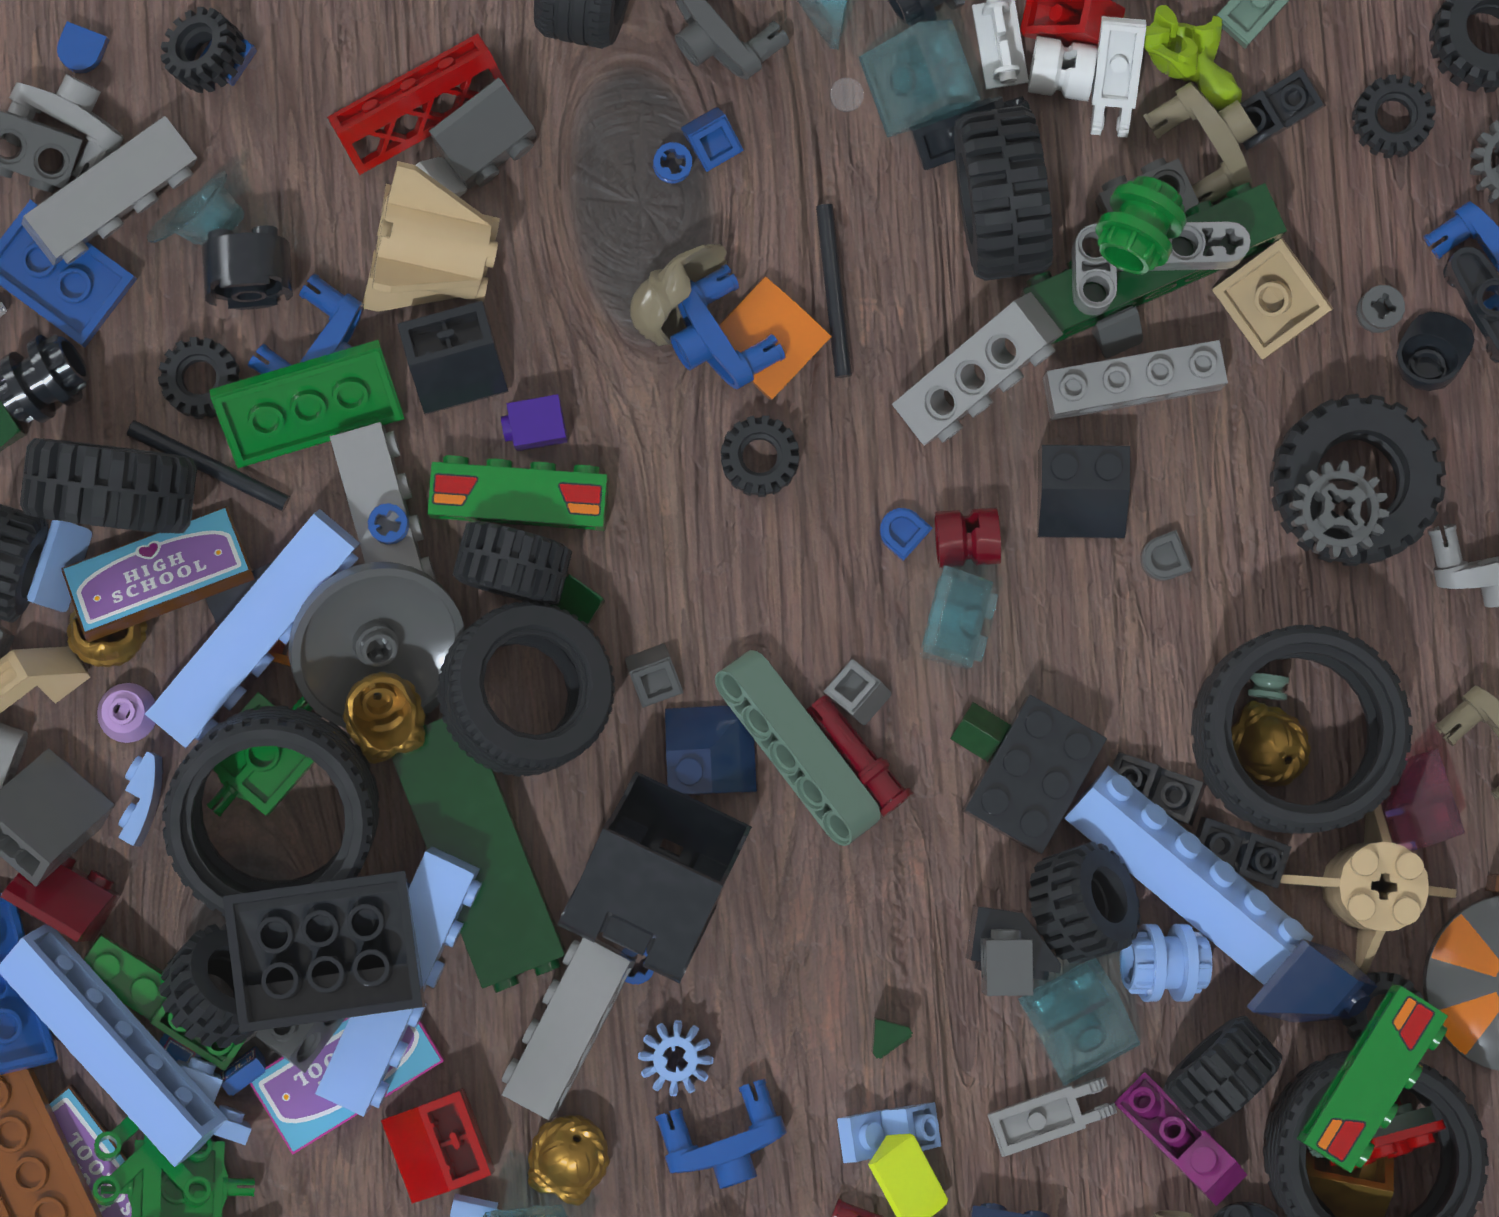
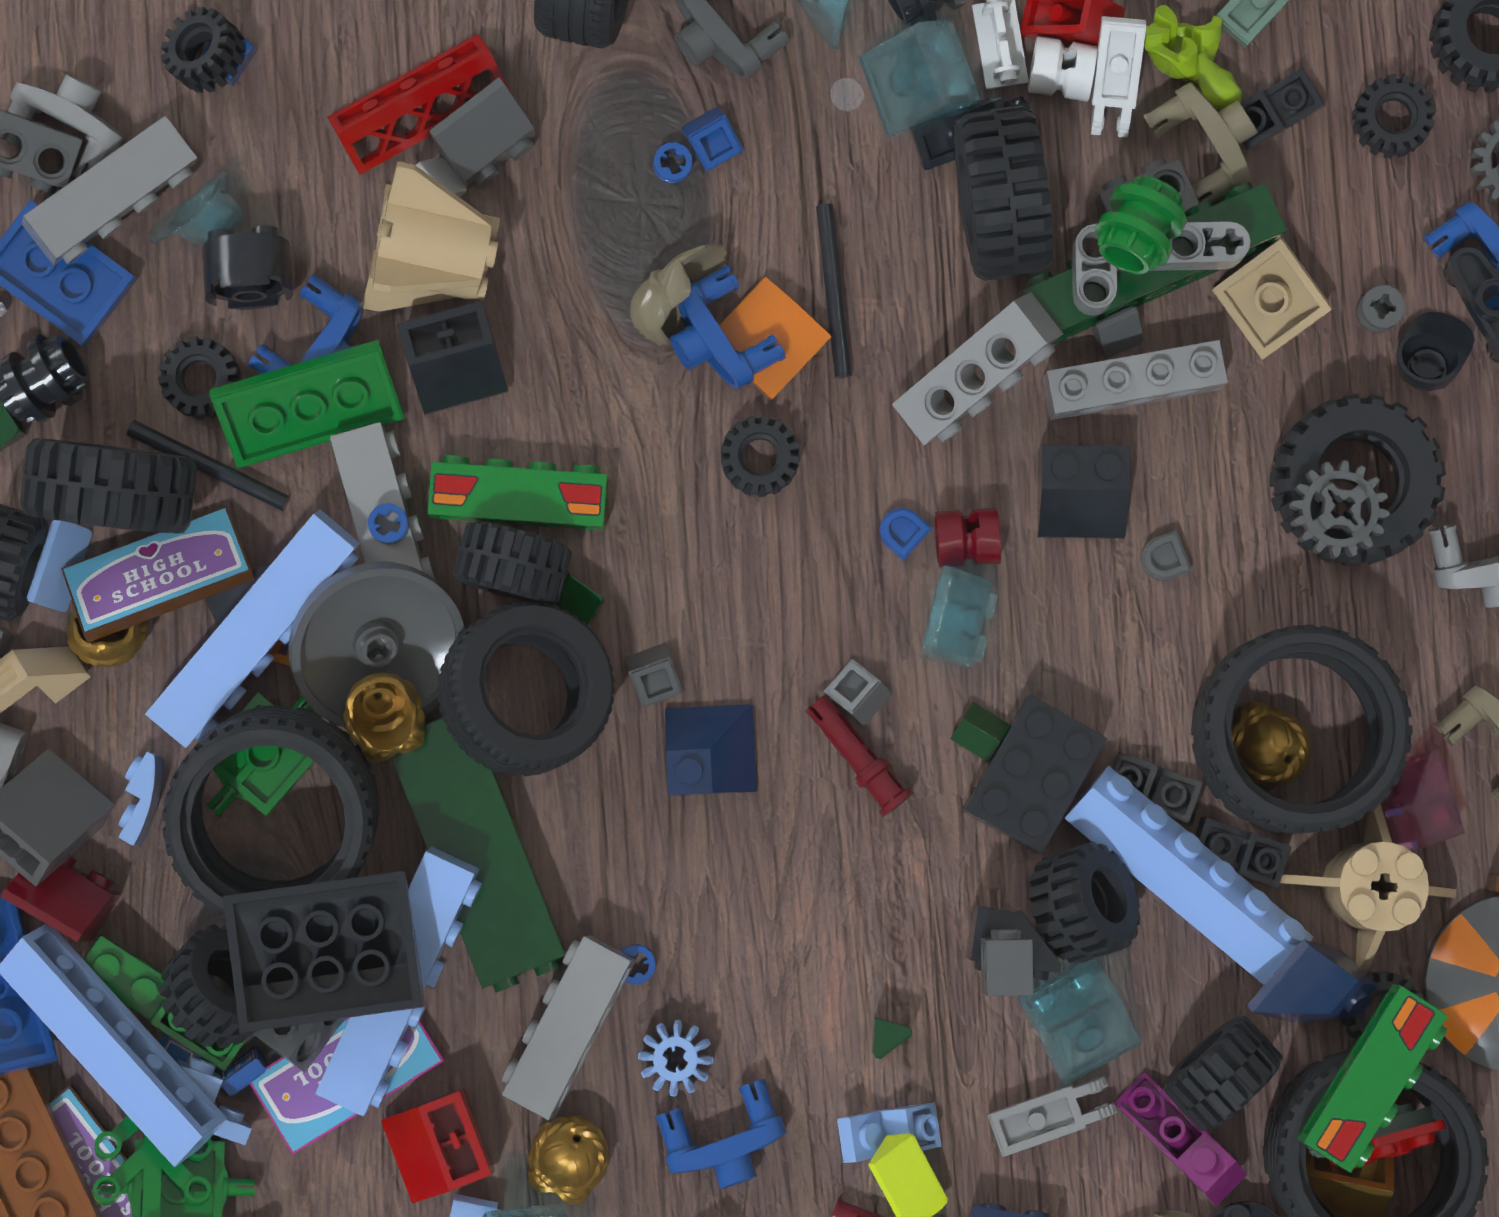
blue tile [57,21,110,73] -> none
lavender cone [97,683,155,743] -> none
dark purple brick [501,394,568,452] -> none
black piece [558,771,752,984] -> none
sand green beam [715,650,881,846] -> none
light blue piece [1120,924,1212,1002] -> none
sand green bush [1248,673,1290,700] -> none

